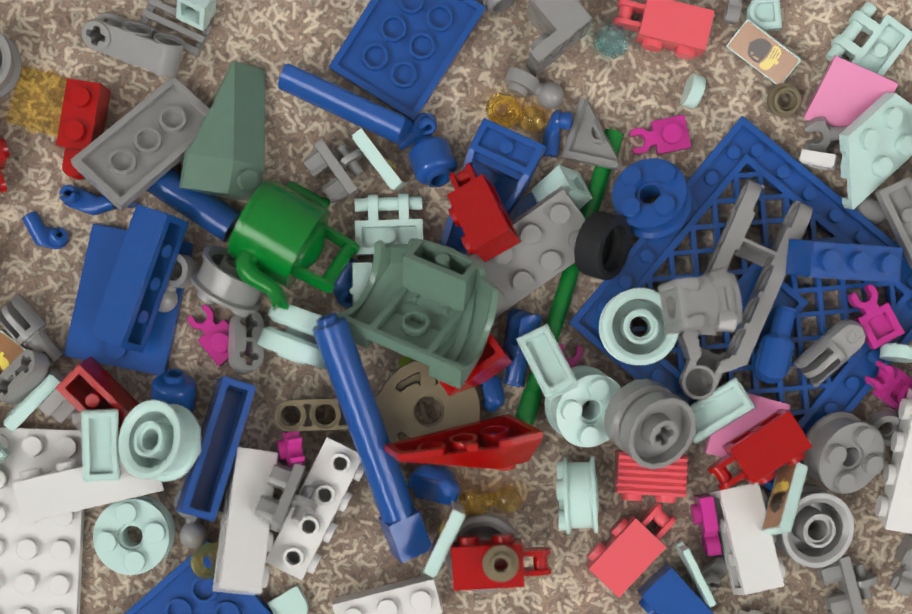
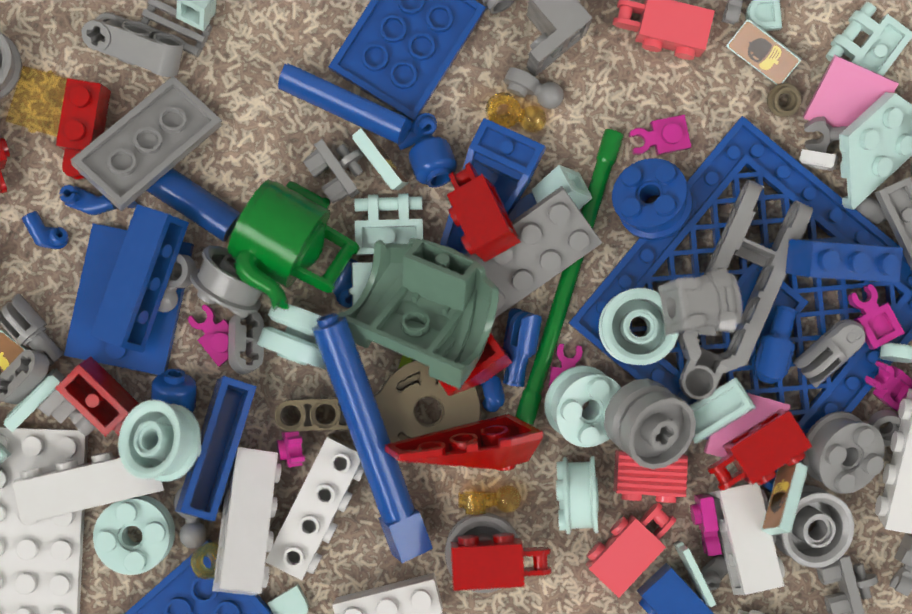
light aqua tile [81,408,120,482] -> none
sand green wedge [179,61,265,201] -> none
light grey hips [255,463,318,533] -> none
blue hair [407,463,461,506] -> none
light aqua tile [423,501,465,578] -> none
dark tan plate [482,545,519,582] -> none
light aqua tile [516,324,579,402] -> none
blue arm [542,109,573,158] -> none
light grey tile [561,97,622,171] -> none
black tyre [574,211,631,281] -> none
clear light blue tile [595,23,629,59] -> none
light aqua tile [680,73,706,109] -> none

